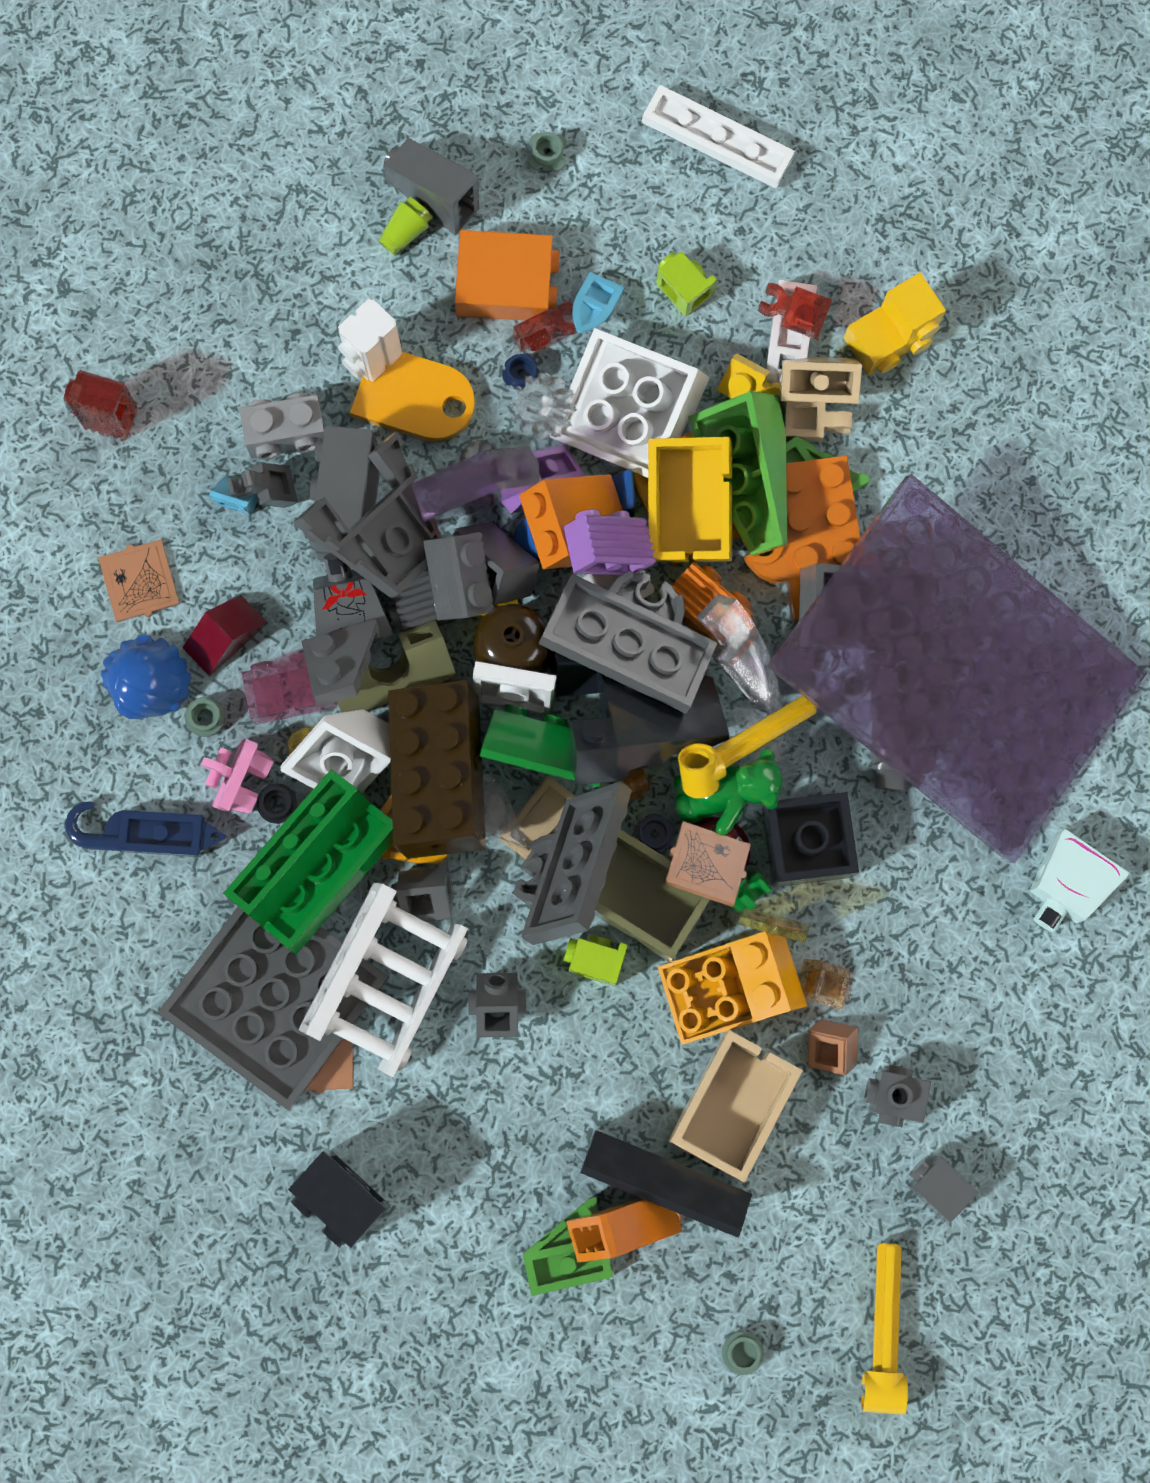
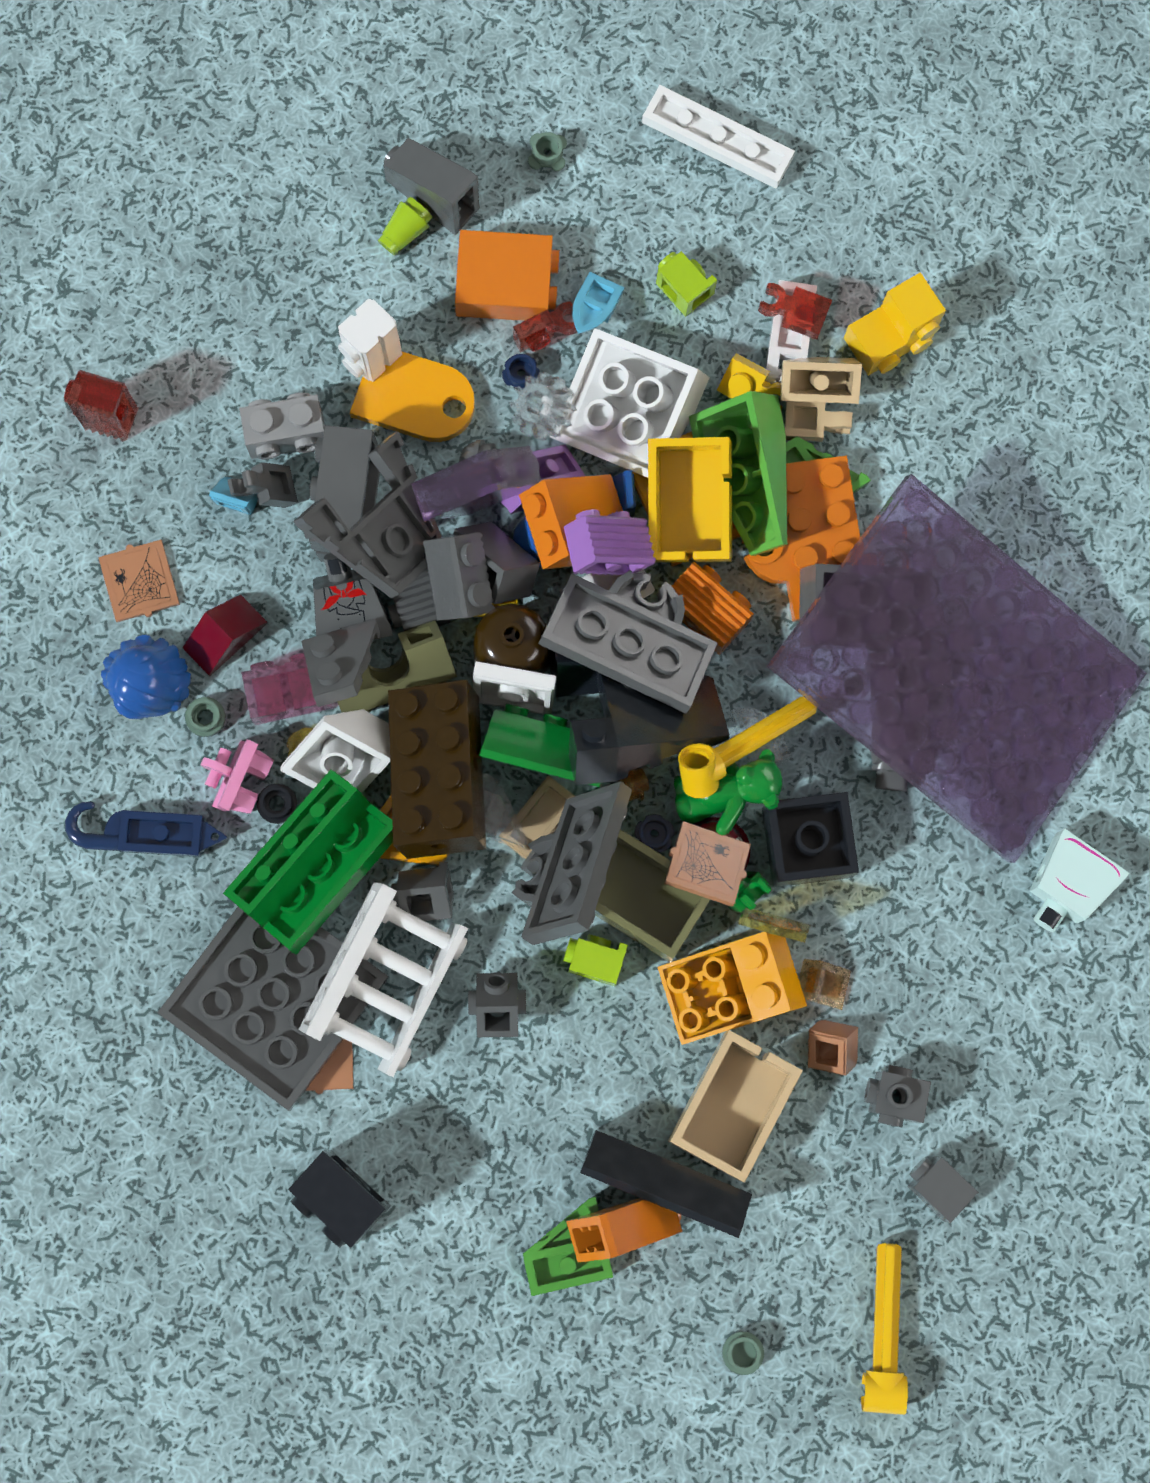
clear slope [697,594,782,714] -> none

